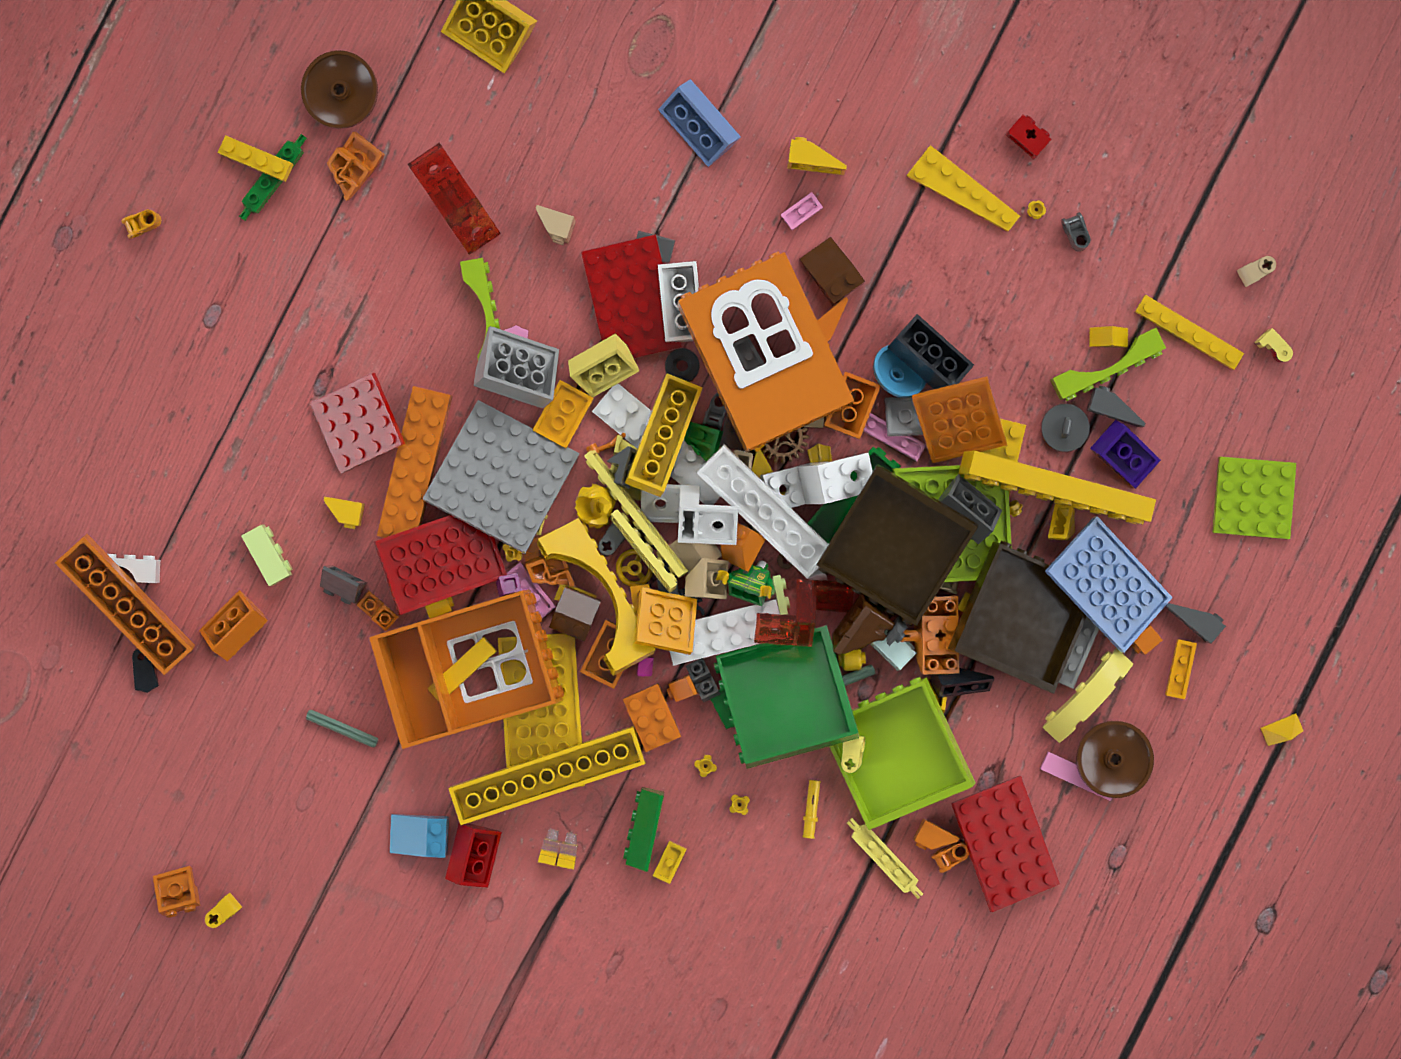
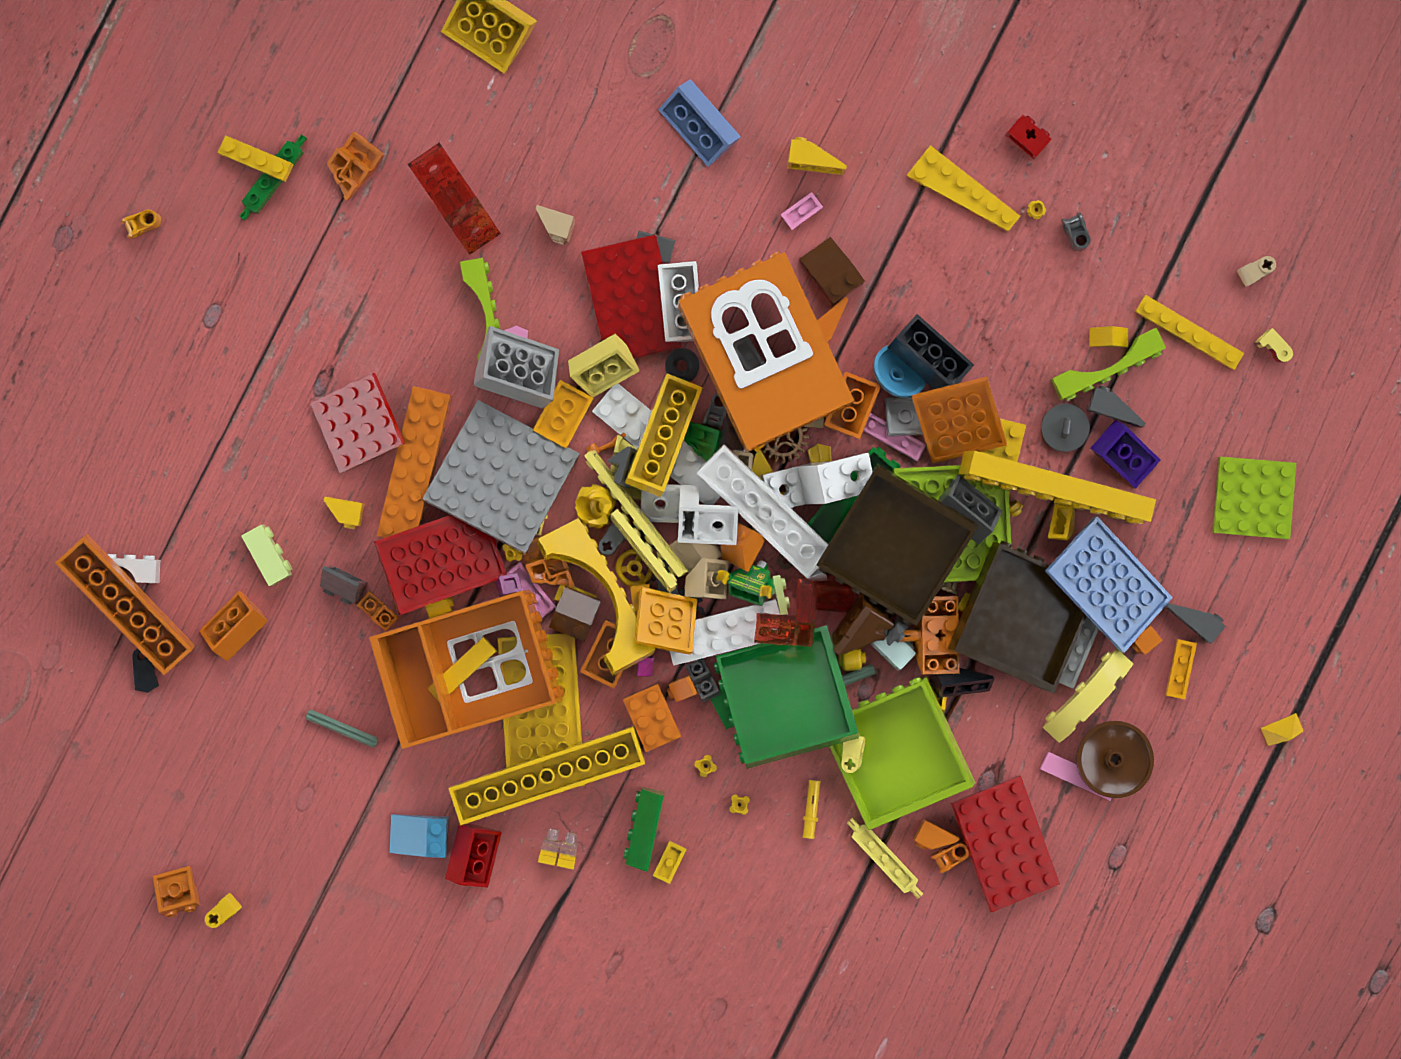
reddish brown dish [301,50,378,129] -> none

